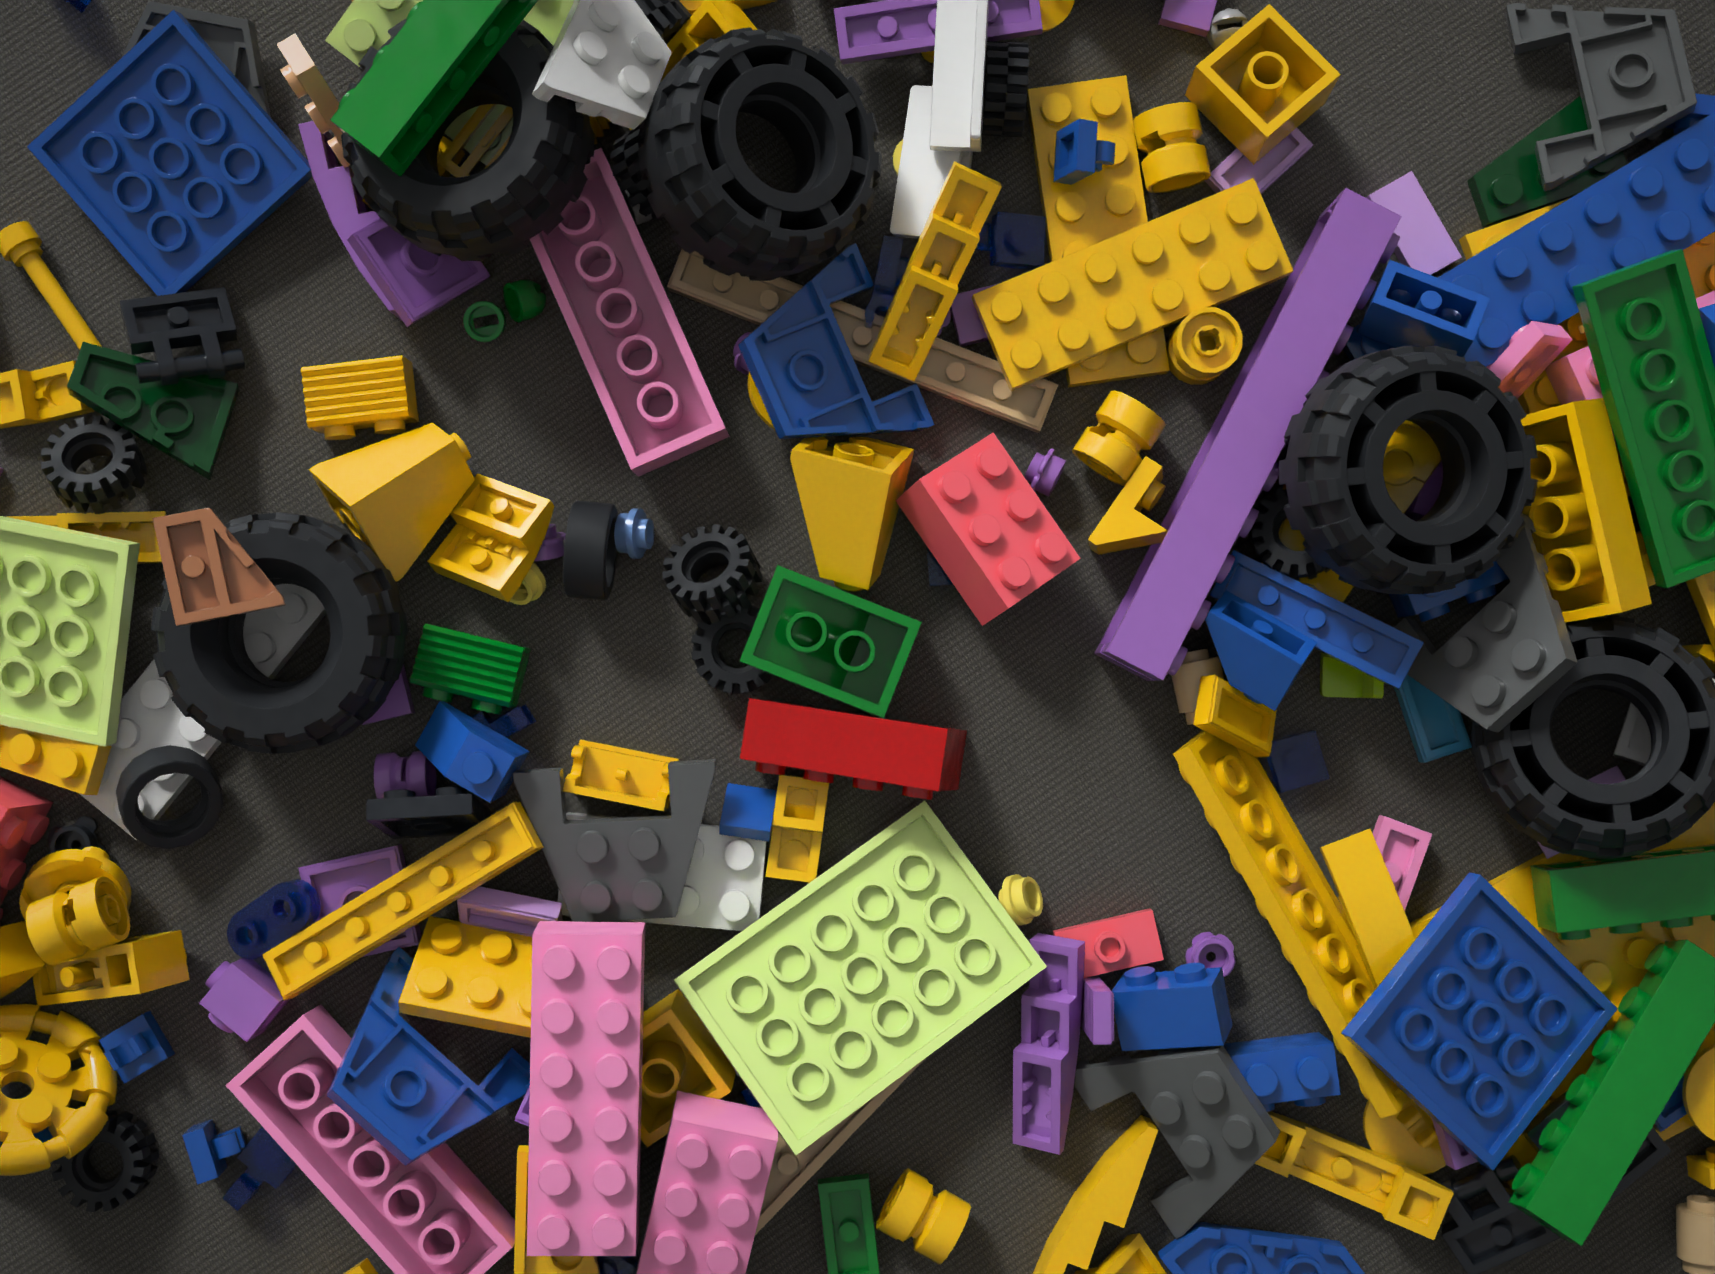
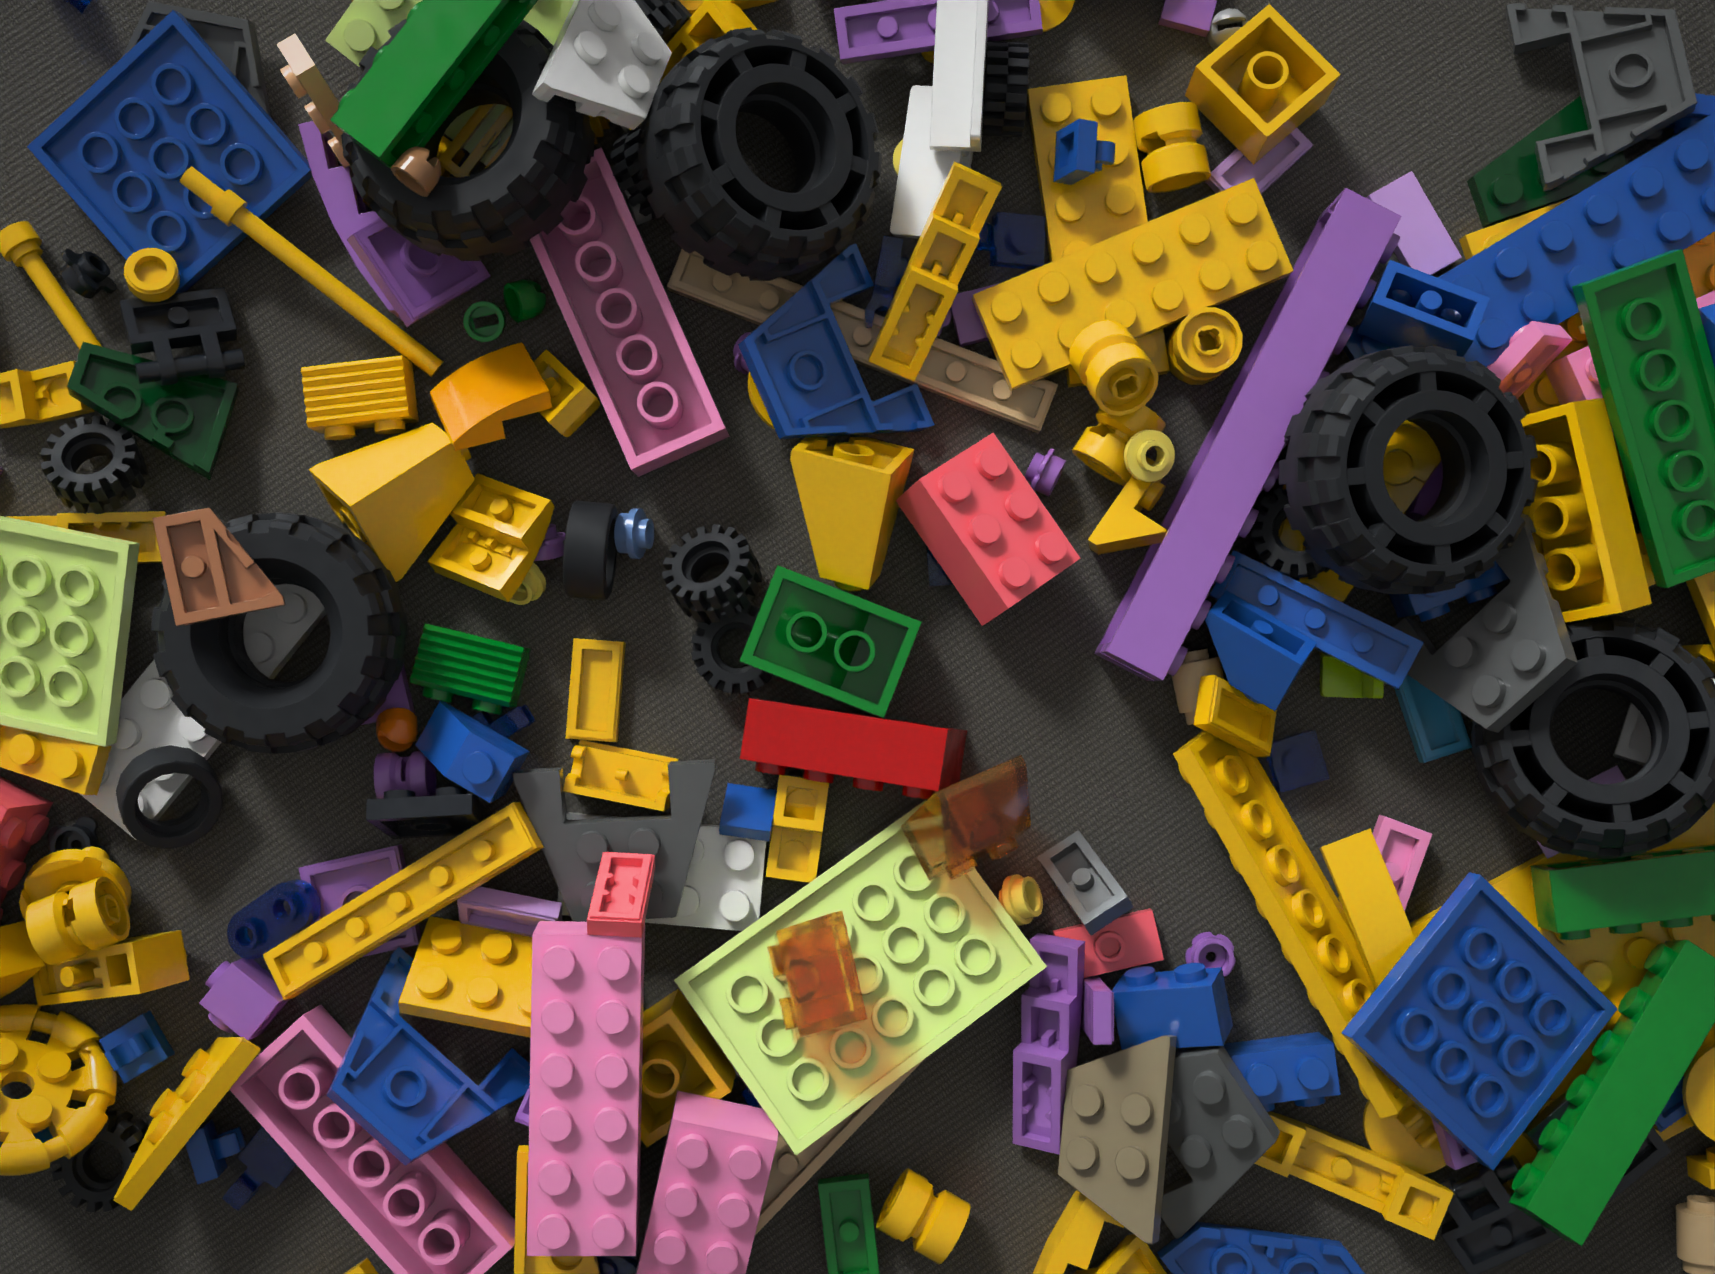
none -> black plate [60,249,116,299]
none -> yellow wing [113,1037,260,1211]
none -> yellow tile [124,248,180,302]
none -> yellow bar [179,166,443,377]
none -> orange hinge [376,708,418,752]
none -> medium nougat hinge [391,146,442,197]
none -> light orange slope [430,342,552,451]
none -> yellow slope [534,349,600,437]
none -> yellow tile [565,638,626,742]
none -> coral plate [587,852,655,938]
none -> clear orange slope [767,911,867,1040]
none -> clear orange slope [901,755,1031,881]
none -> dark grey slope [1037,830,1134,935]
none -> dark tan wing [1058,1035,1177,1244]
none -> yellow wheel [1069,320,1158,416]
none -> light yellow plate [1124,430,1175,482]

